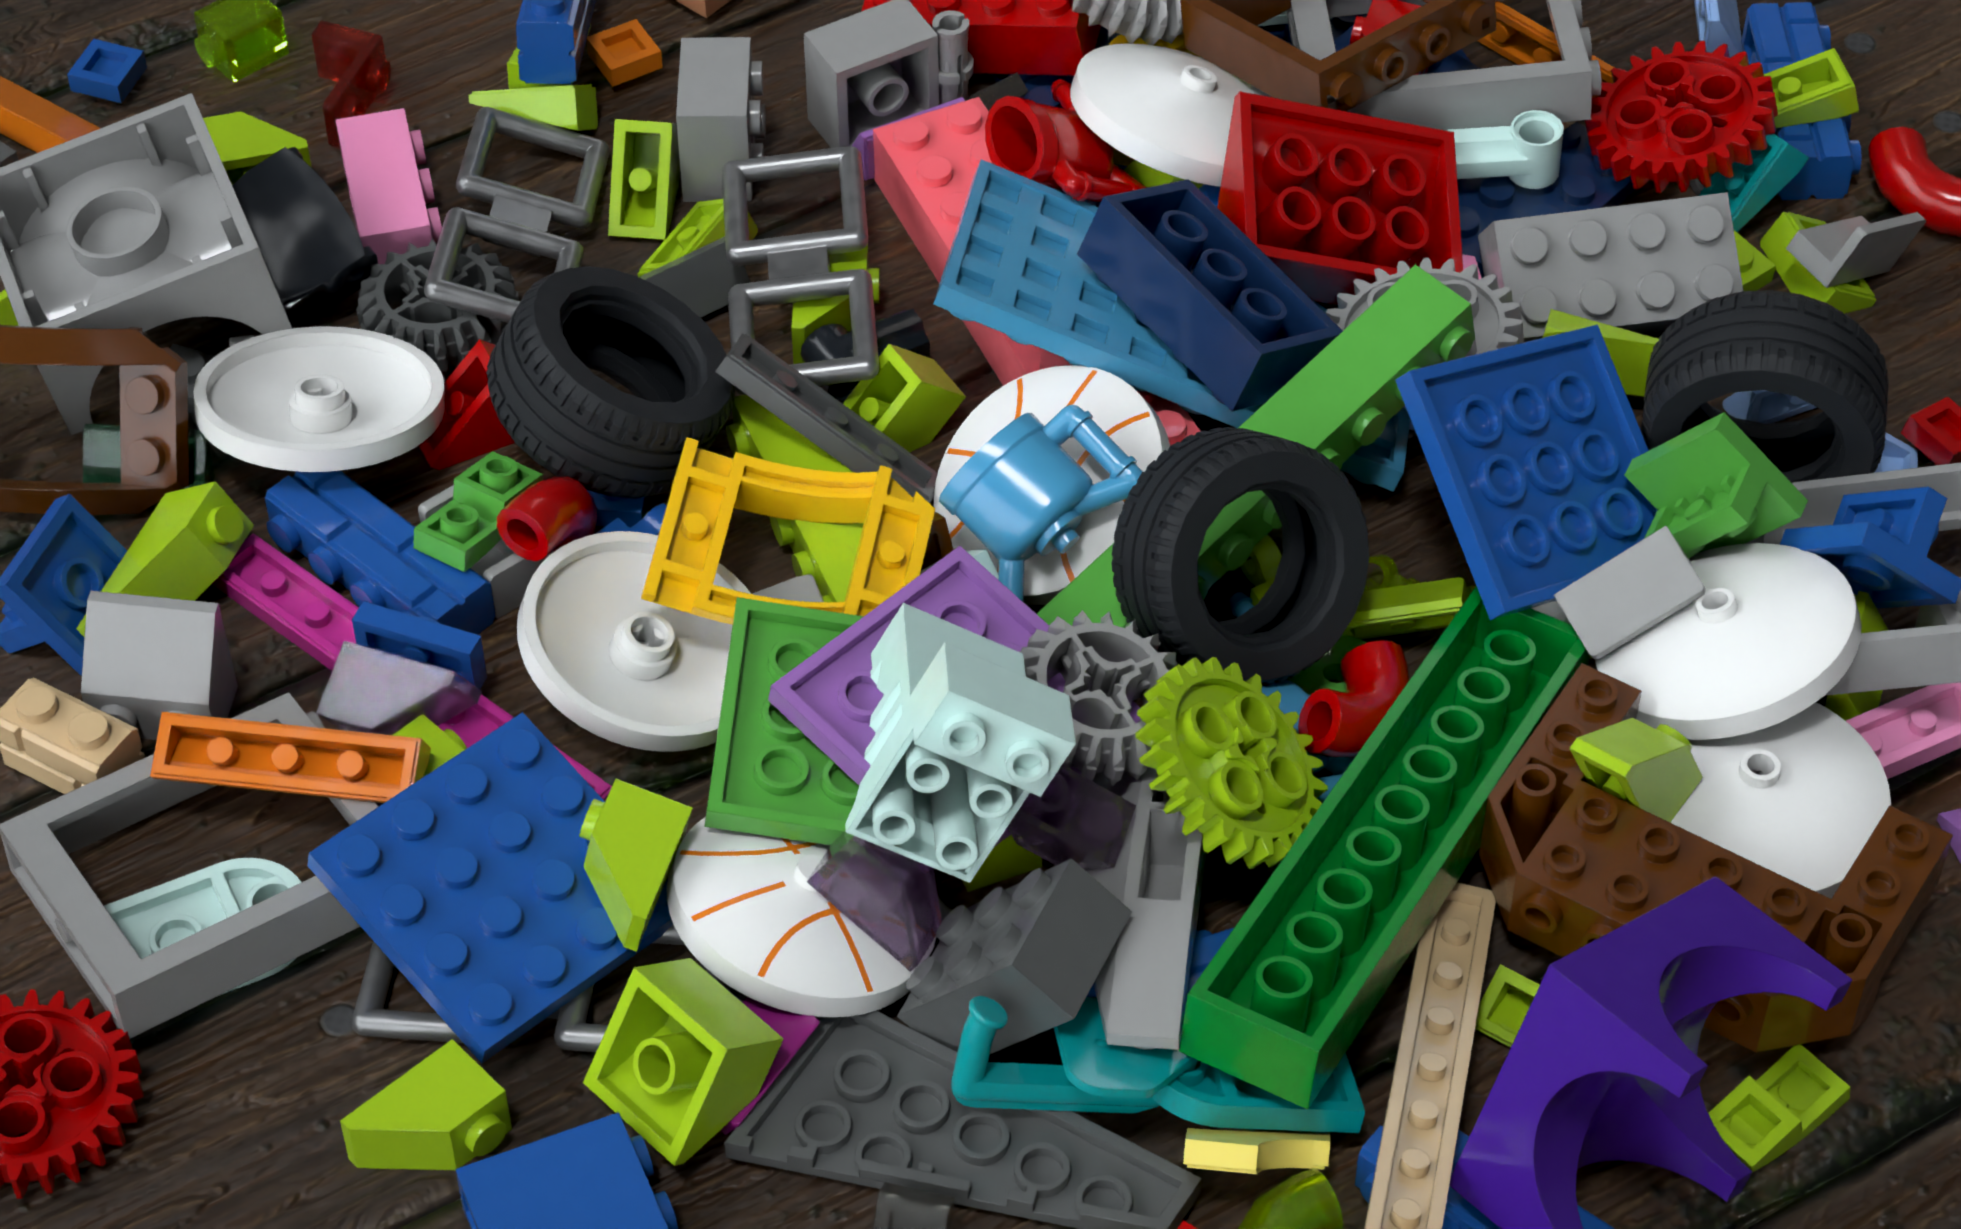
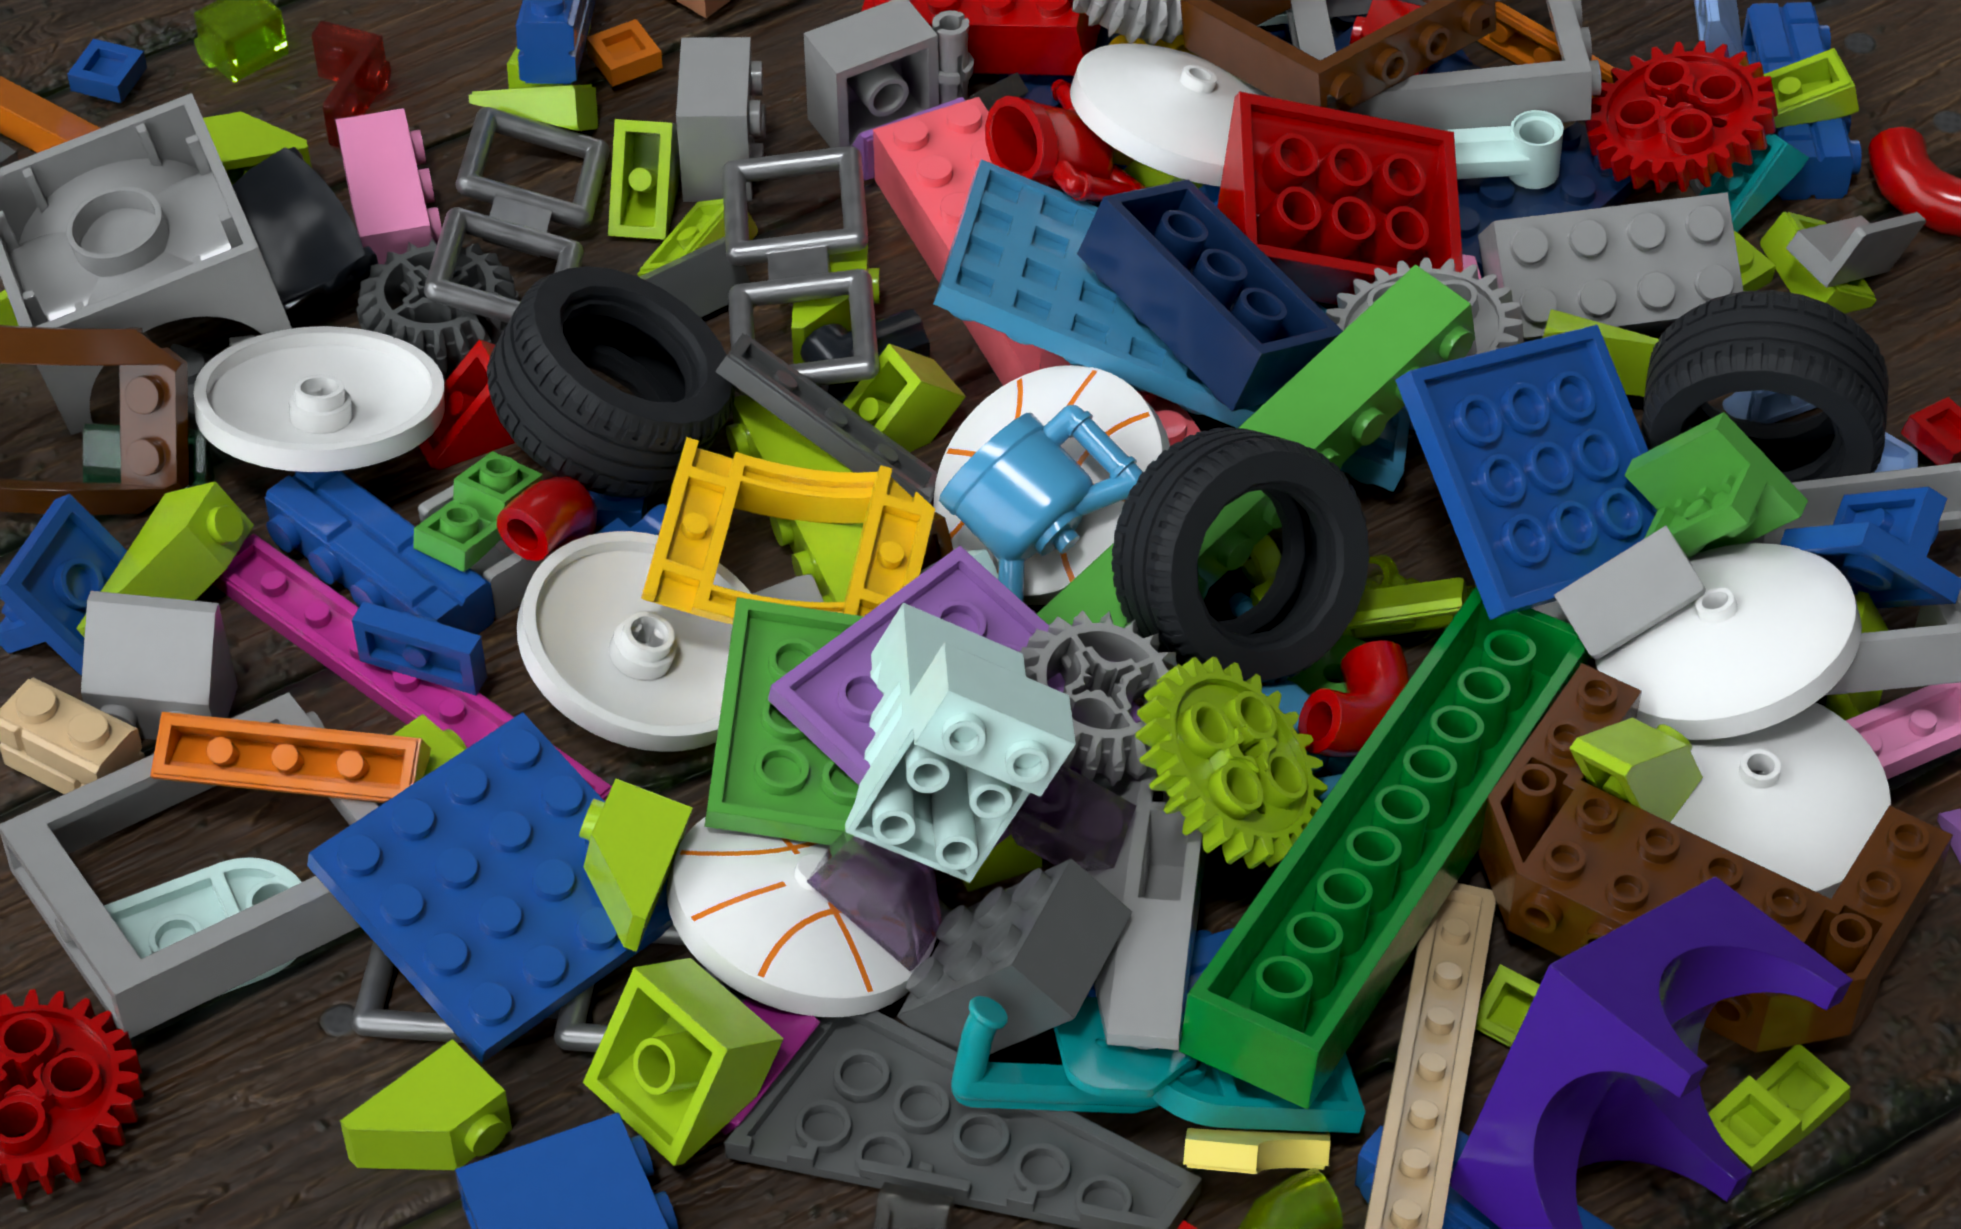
clear purple slope [316,641,482,735] -> none

